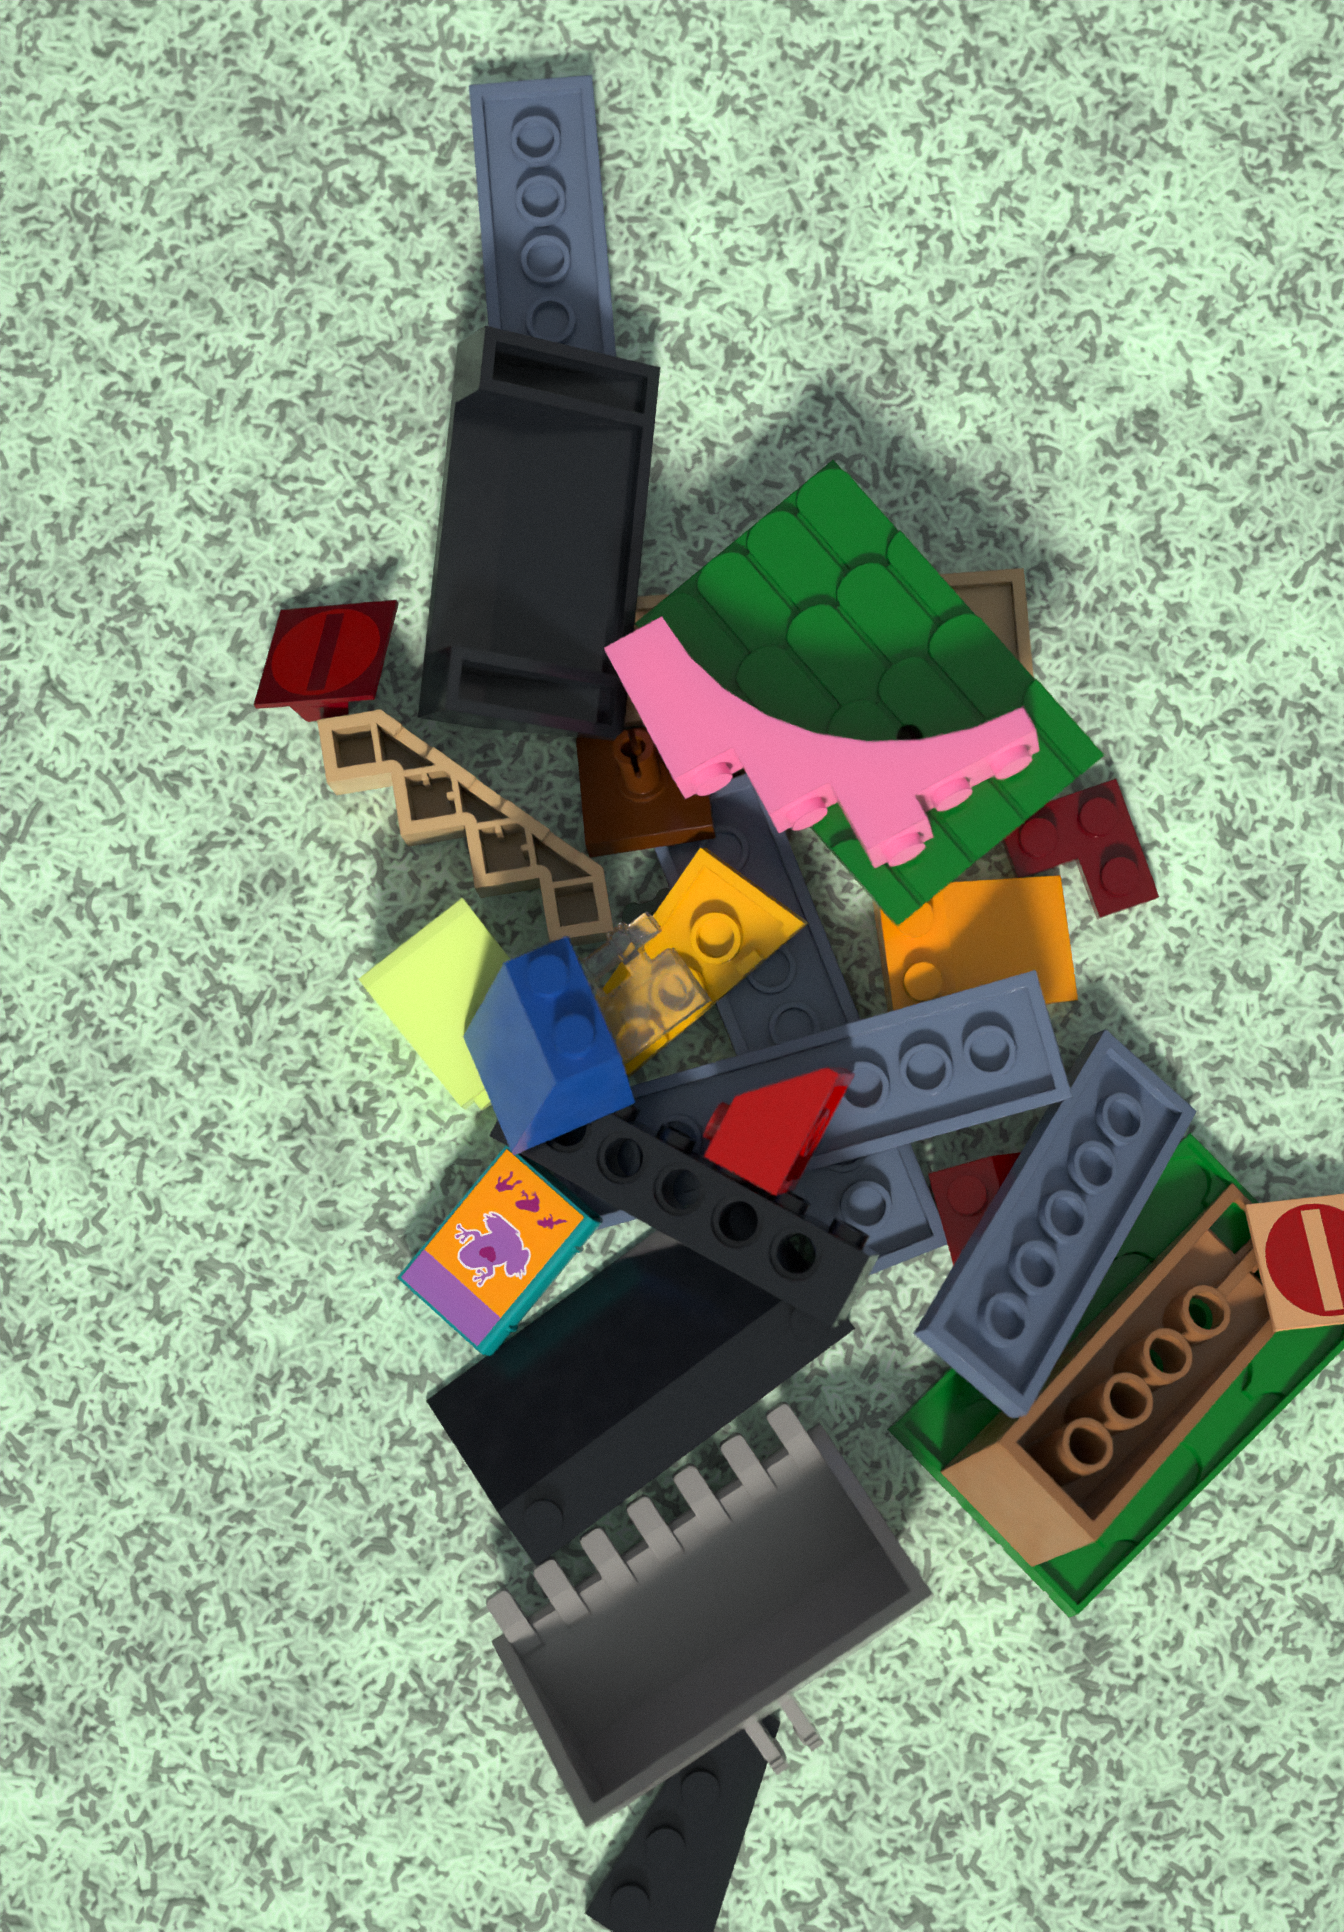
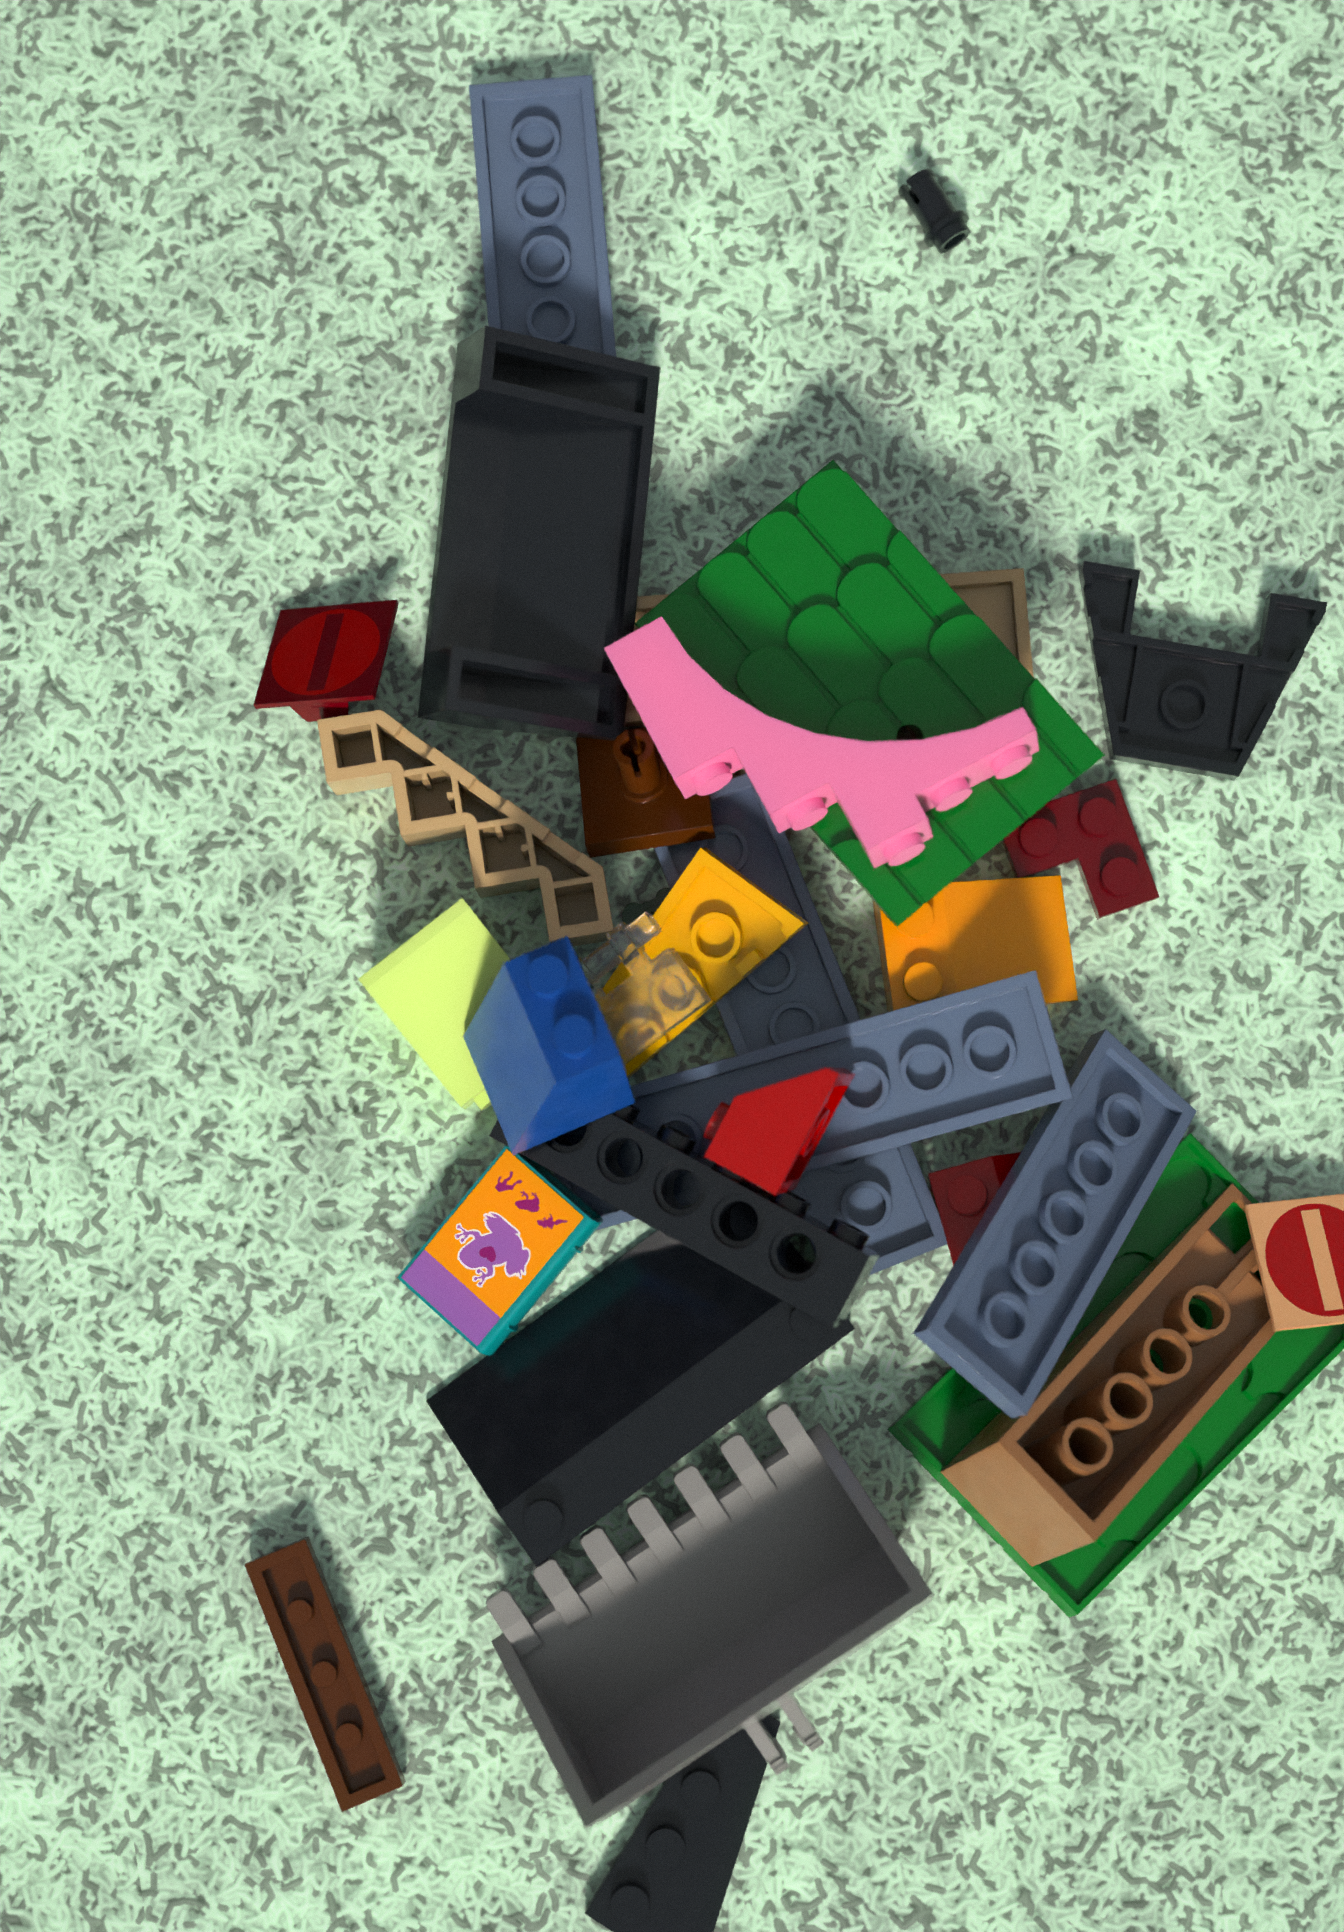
none -> reddish brown plate [244,1536,405,1812]
none -> black pin [898,169,970,253]
none -> black wing [1079,561,1327,781]

